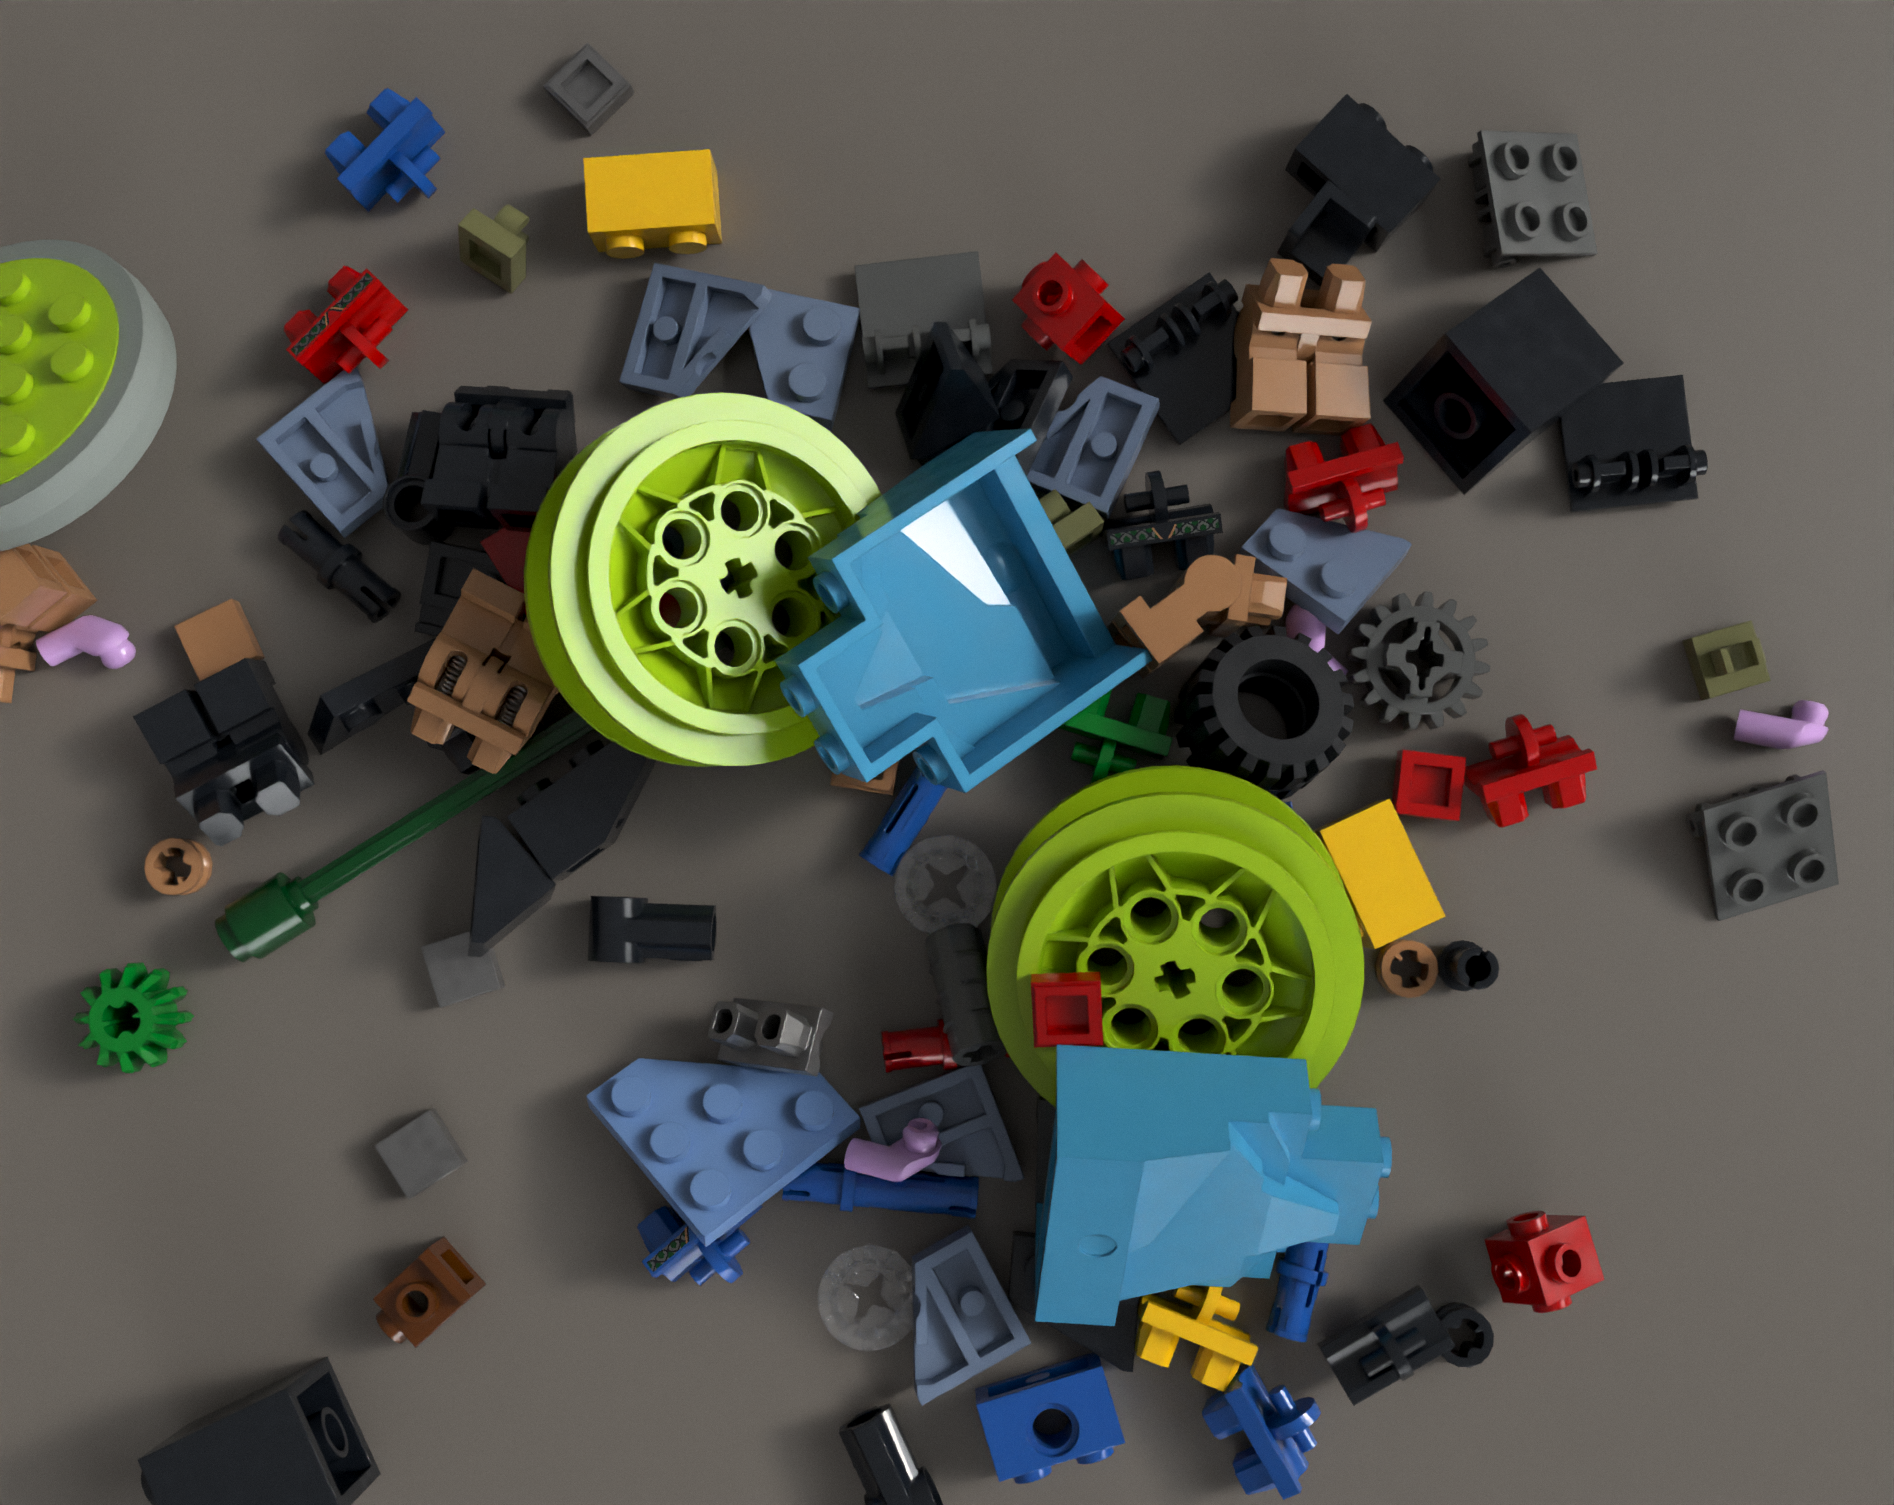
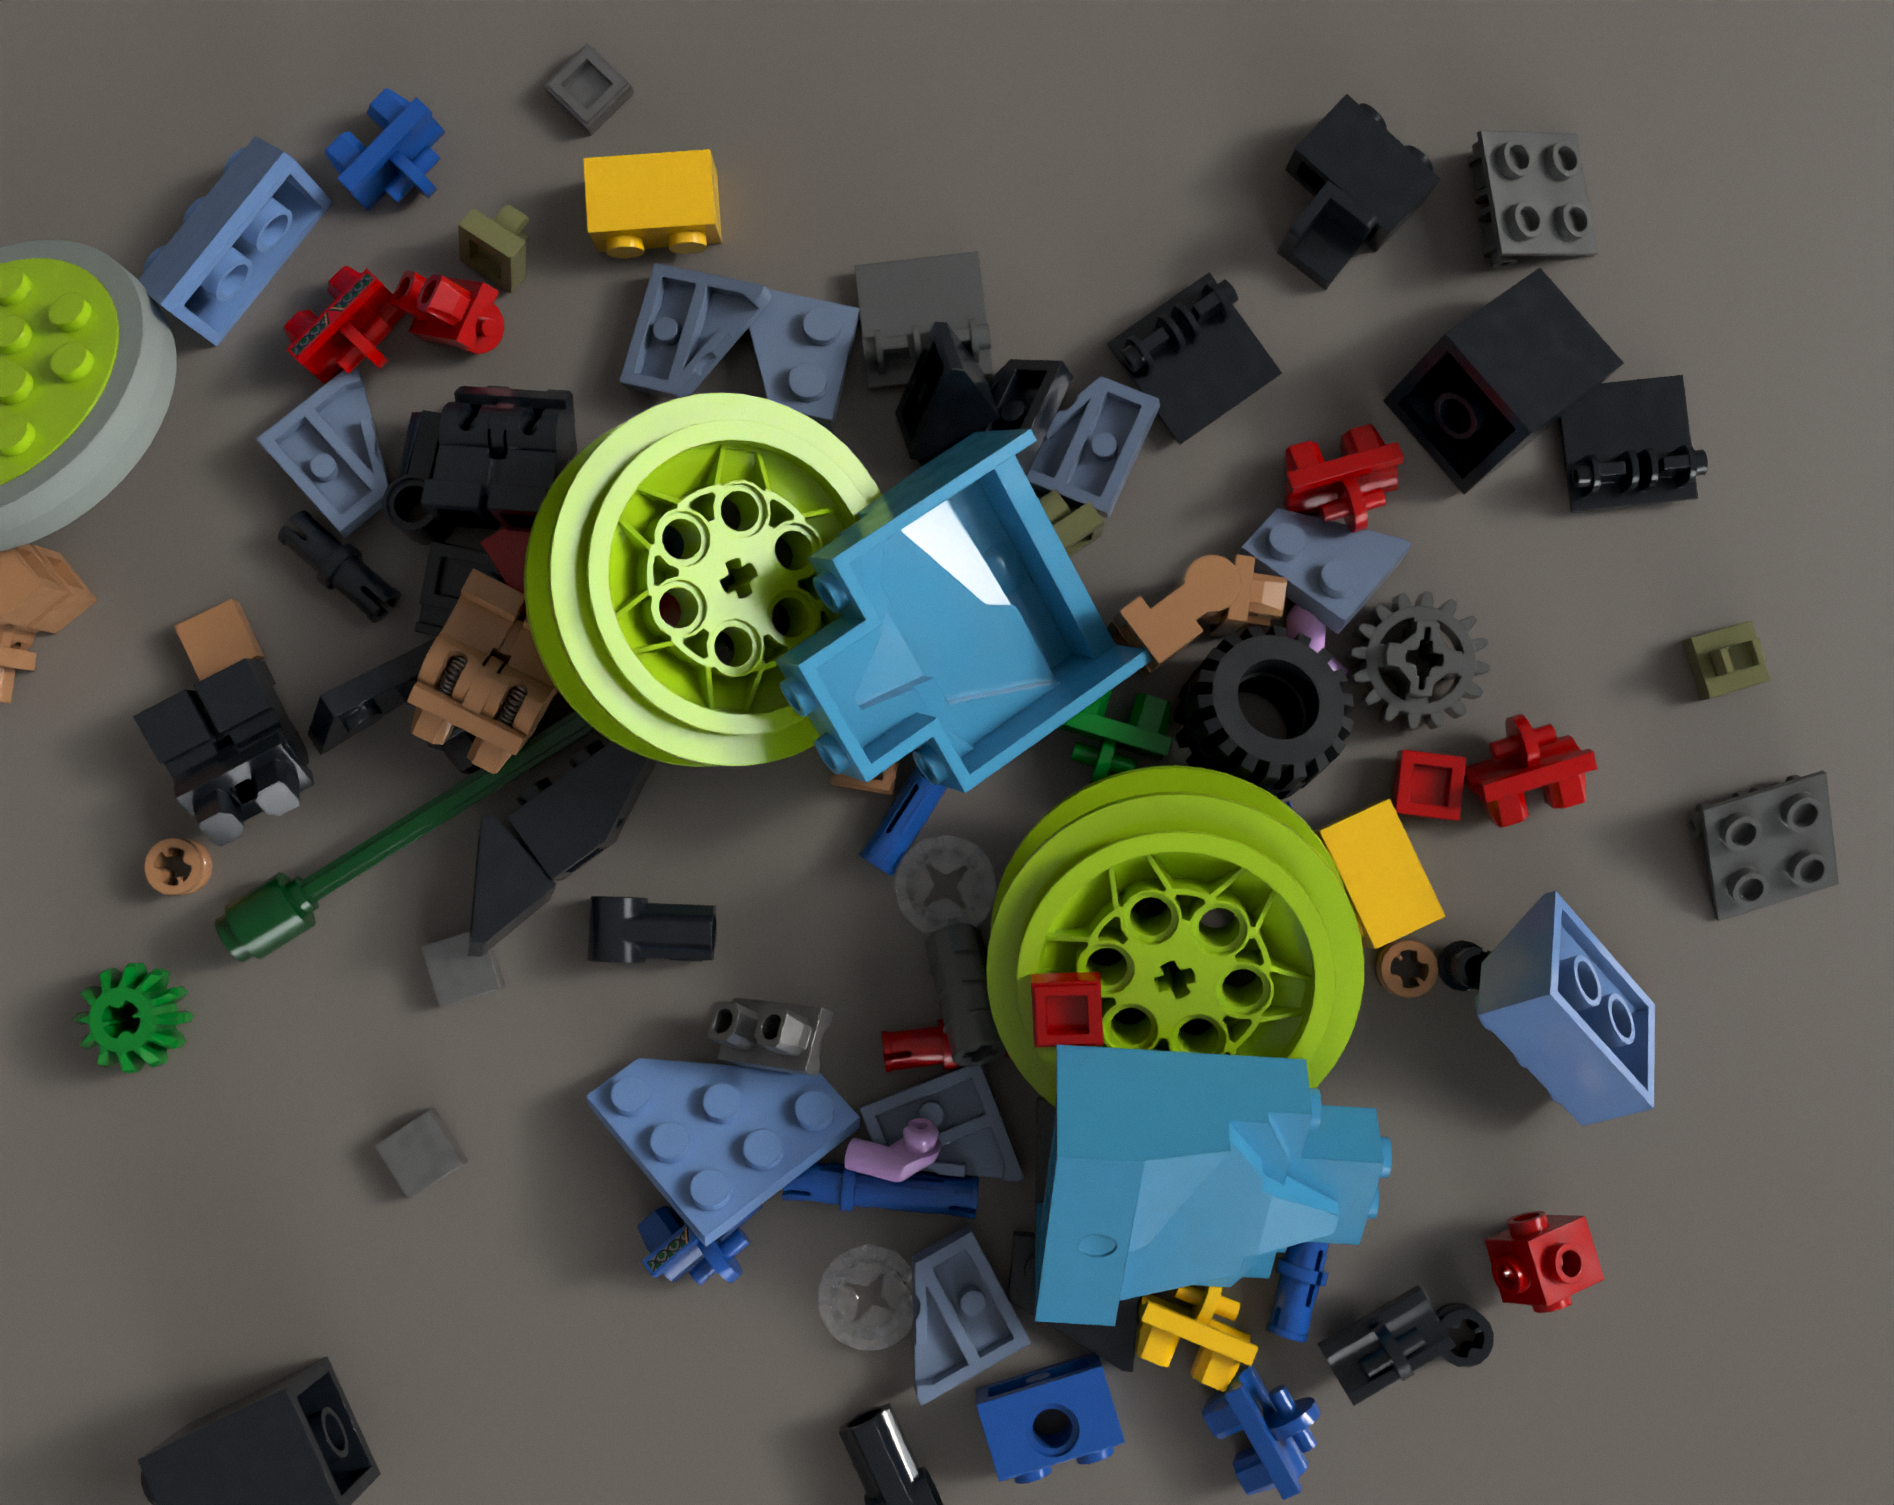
lavender arm [36,615,136,669] -> none
reddish brown brick [373,1237,486,1348] -> none
red brick [1012,252,1125,365] -> none
black hips [1101,470,1223,580] -> none
medium nougat hips [1230,258,1372,436] -> none
lavender arm [1733,700,1829,750] -> none
none -> medium blue slope [138,136,333,346]
none -> red hips [390,271,505,354]
none -> medium blue slope [1475,890,1655,1126]

